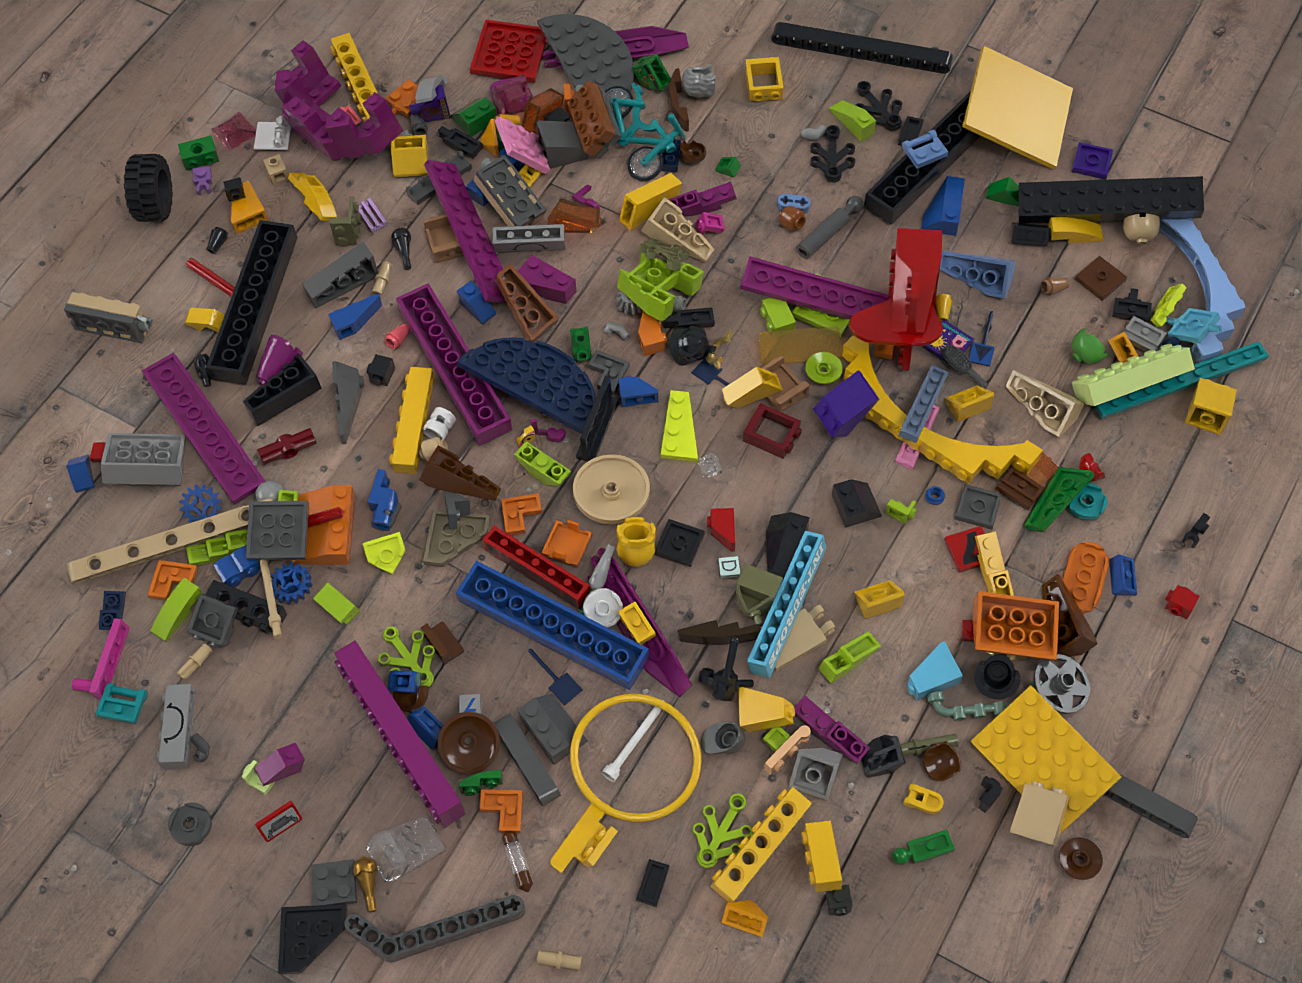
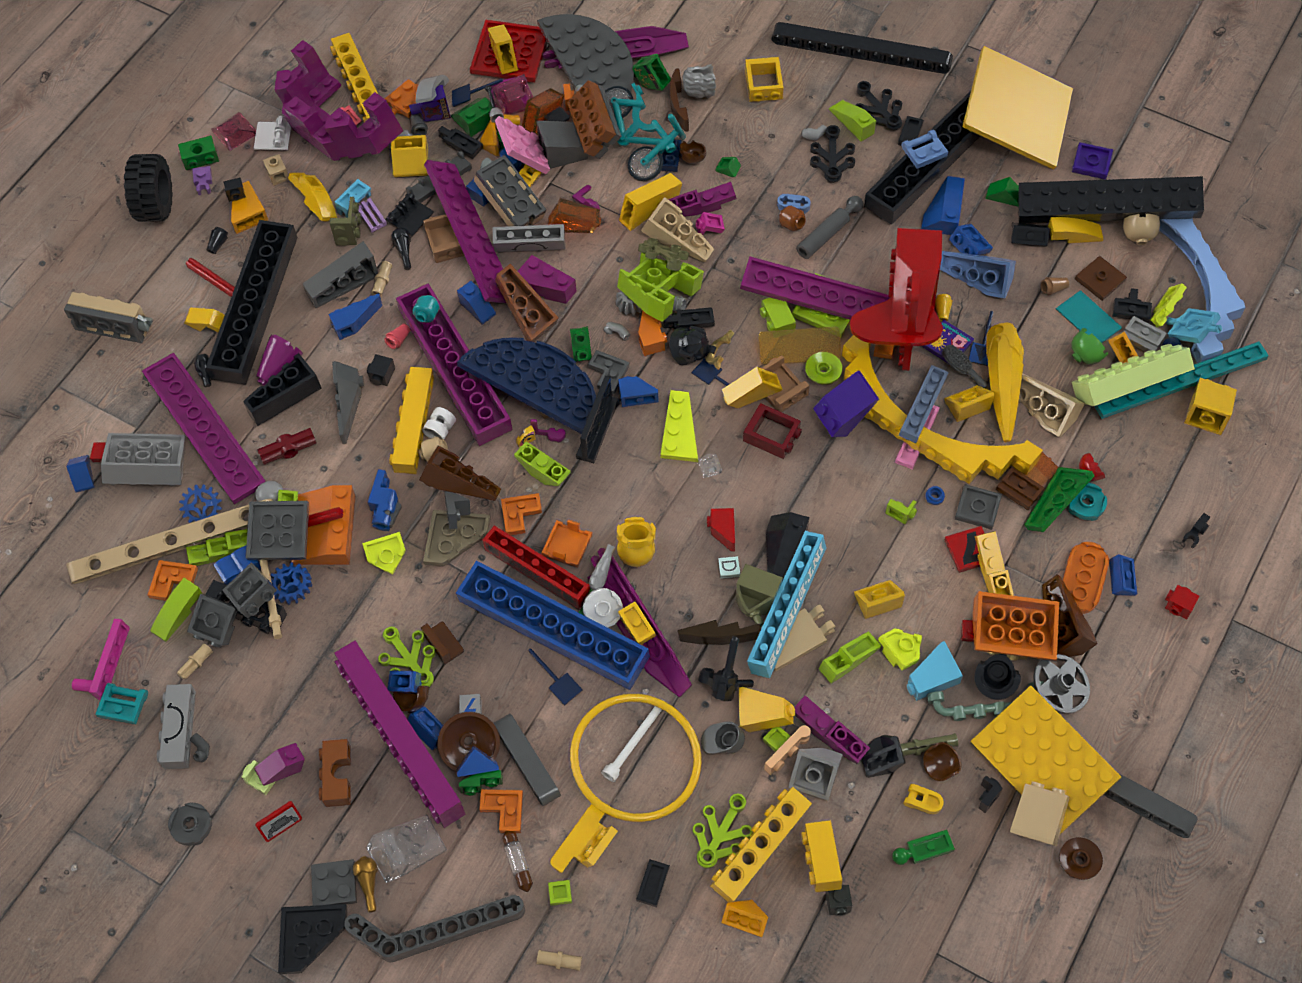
dark blue slope [99,591,126,630] -> none
lime hinge [313,582,361,625] -> none
dark grey slope [517,694,588,765] -> none
tan dish [573,454,650,524] -> none
black plate [655,519,705,567] -> none
black slope [832,479,882,528] -> none
none -> dark grey plate [223,562,277,618]
none -> dark orange arch [319,739,351,807]
none -> medium azure hinge [335,179,371,218]
none -> black hinge [385,192,434,237]
none -> teal head [412,295,440,323]
none -> dark blue piece [452,79,503,107]
none -> blue slope [456,746,499,777]
none -> hinge [485,85,504,123]
none -> yellow slope [488,24,518,74]
none -> lime plate [548,880,572,906]
none -> neon yellow plate [878,628,922,671]
none -> blue bracket [949,224,993,255]
none -> yellow piece [986,322,1024,443]
none -> teal window [1056,290,1122,343]

